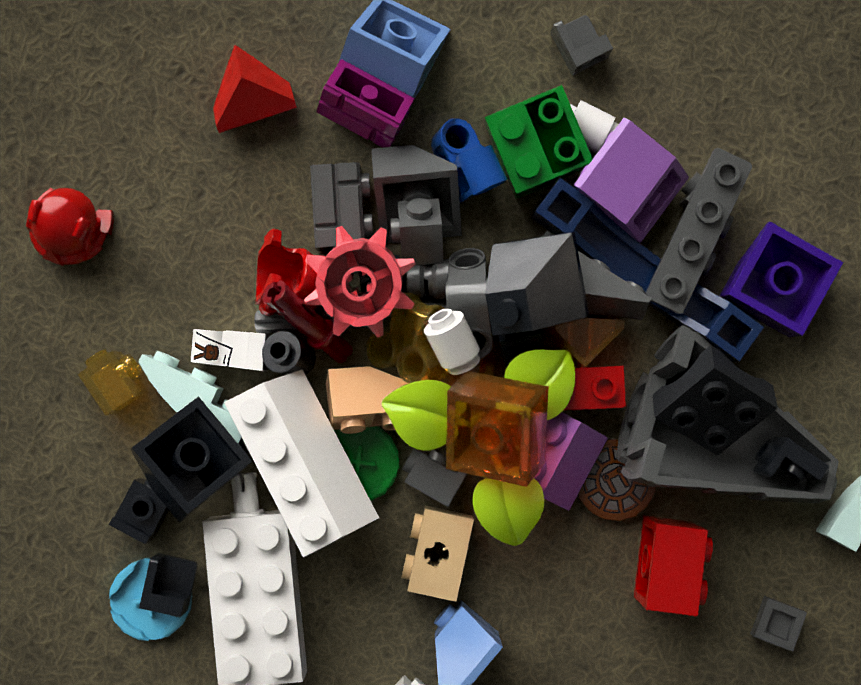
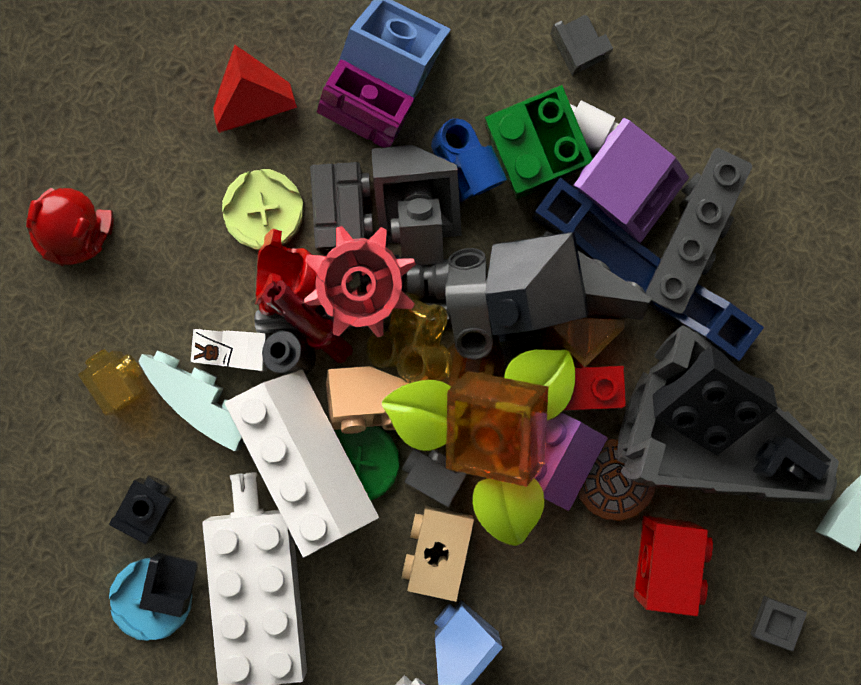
black slope [131,396,252,523] -> none
white brick [424,309,480,375] -> none
dark purple slope [719,221,844,338] -> none
none -> yellowish green tile [222,169,303,250]

